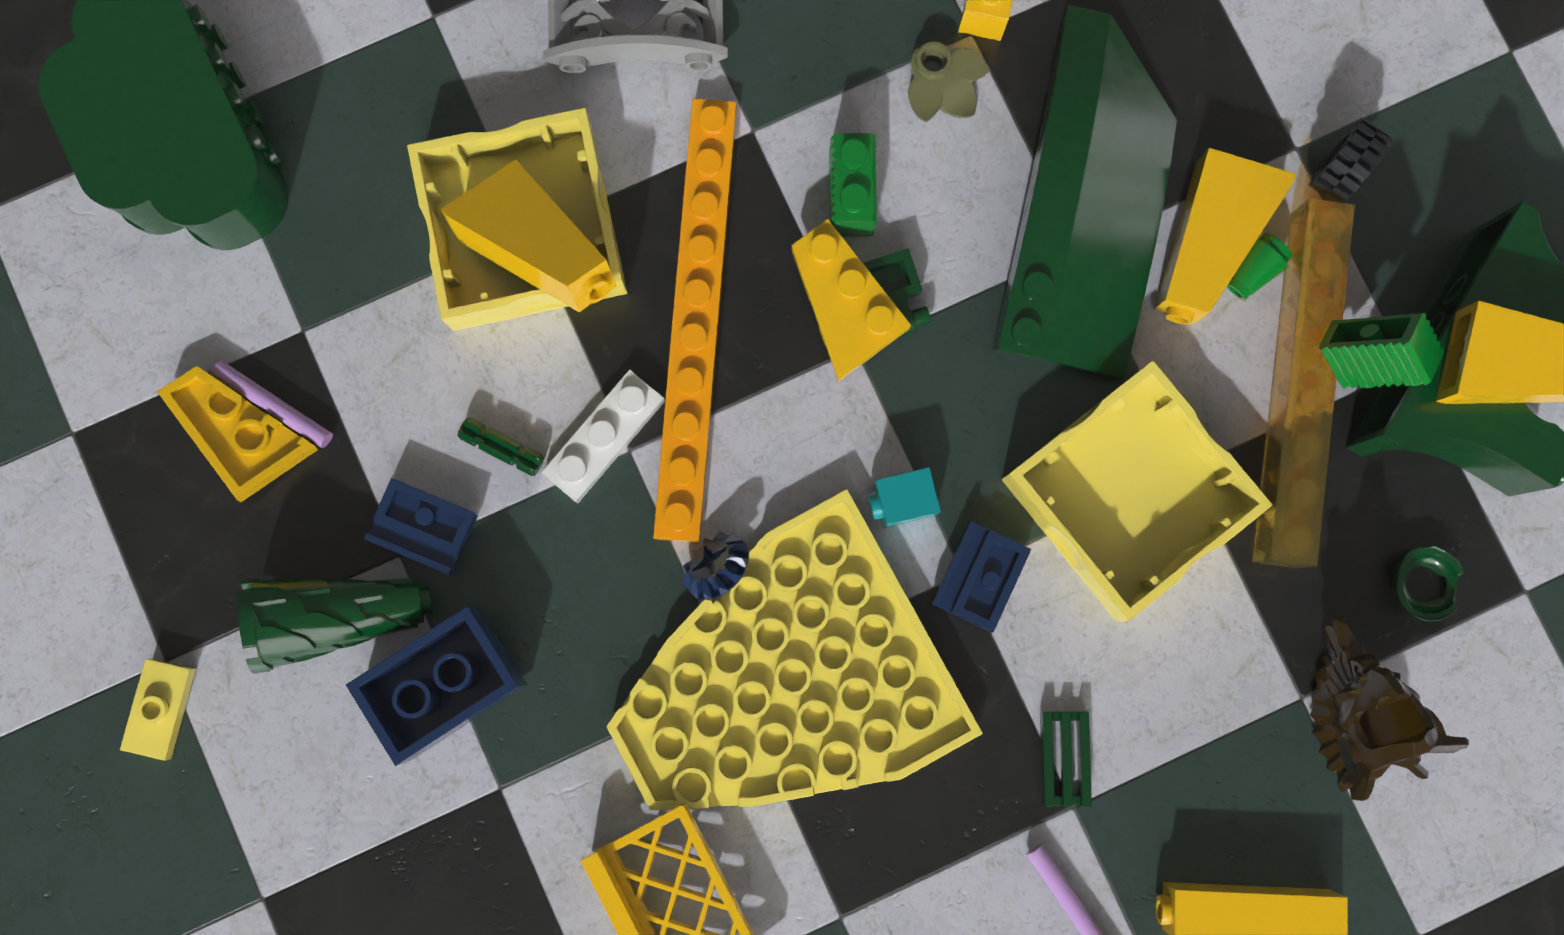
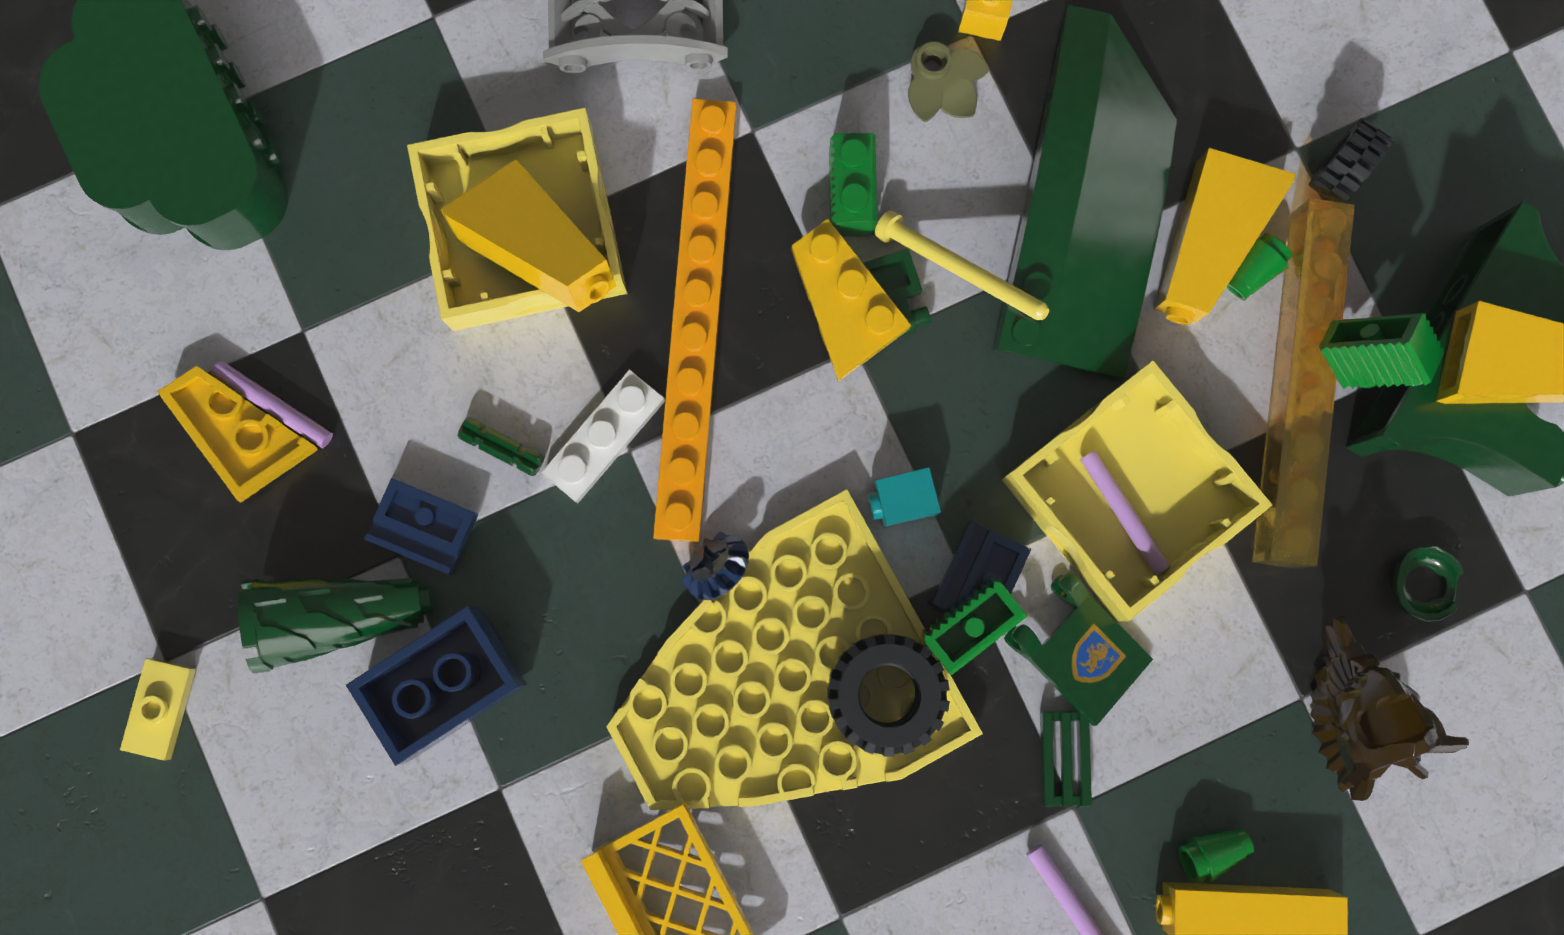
none -> black tyre [827,634,950,757]
none -> light yellow bar [875,210,1049,320]
none -> green brick [921,578,1027,675]
none -> dark green flag [1004,572,1153,726]
none -> lavender bar [1080,450,1170,575]
none -> green cone [1178,828,1254,883]

